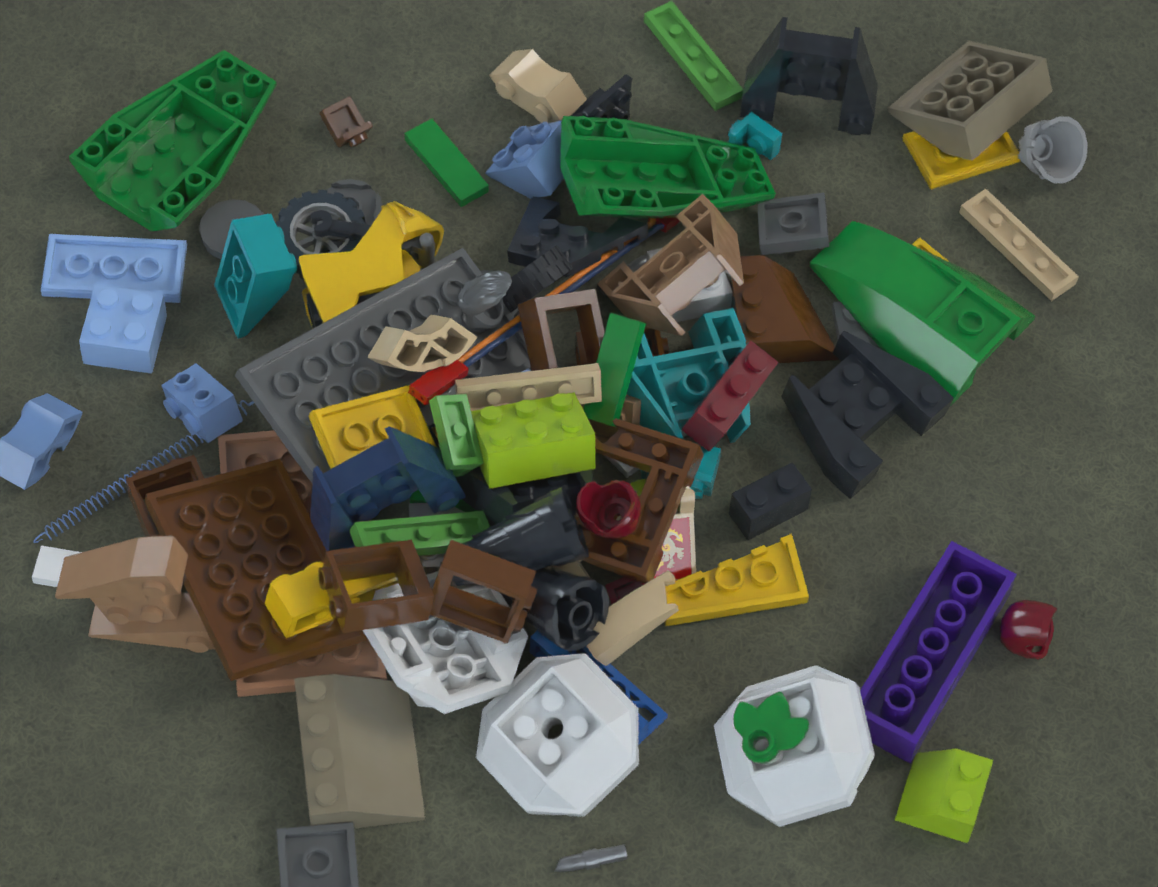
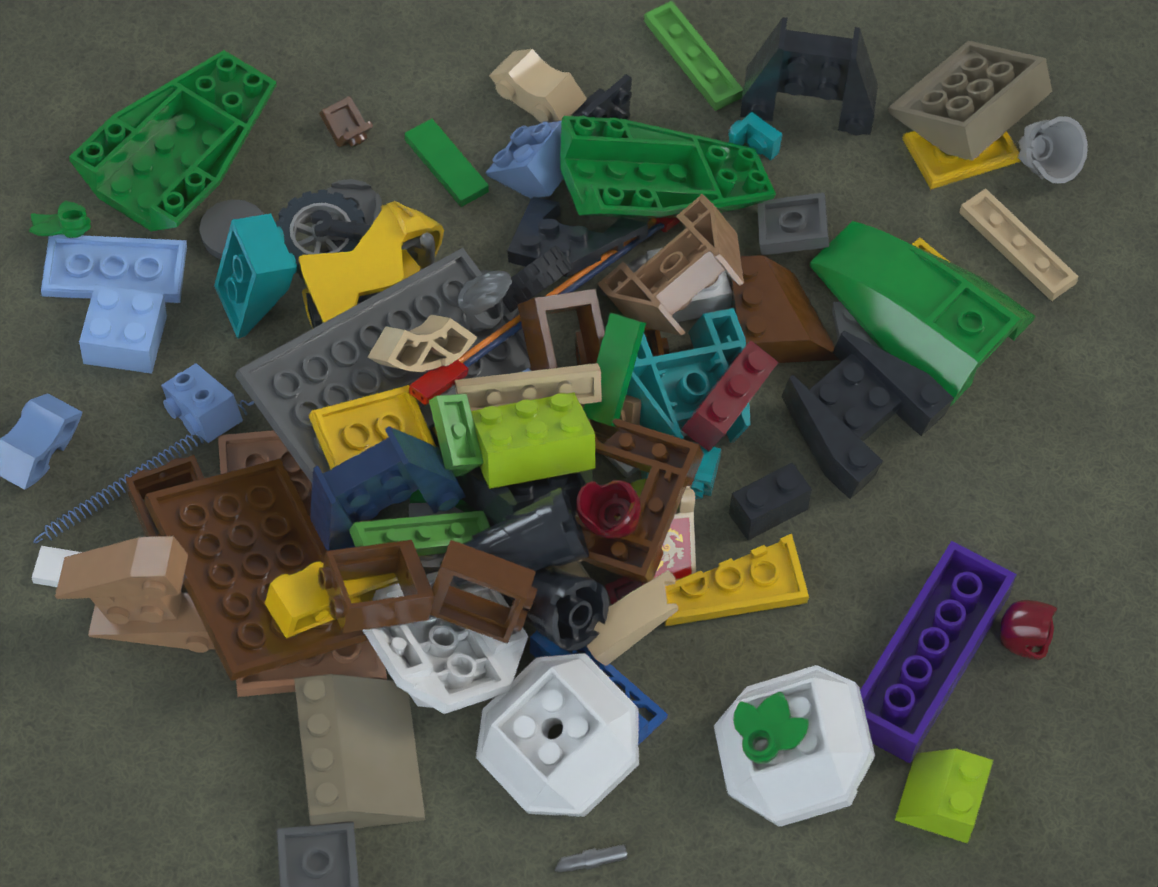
none -> green plate [29,201,91,238]

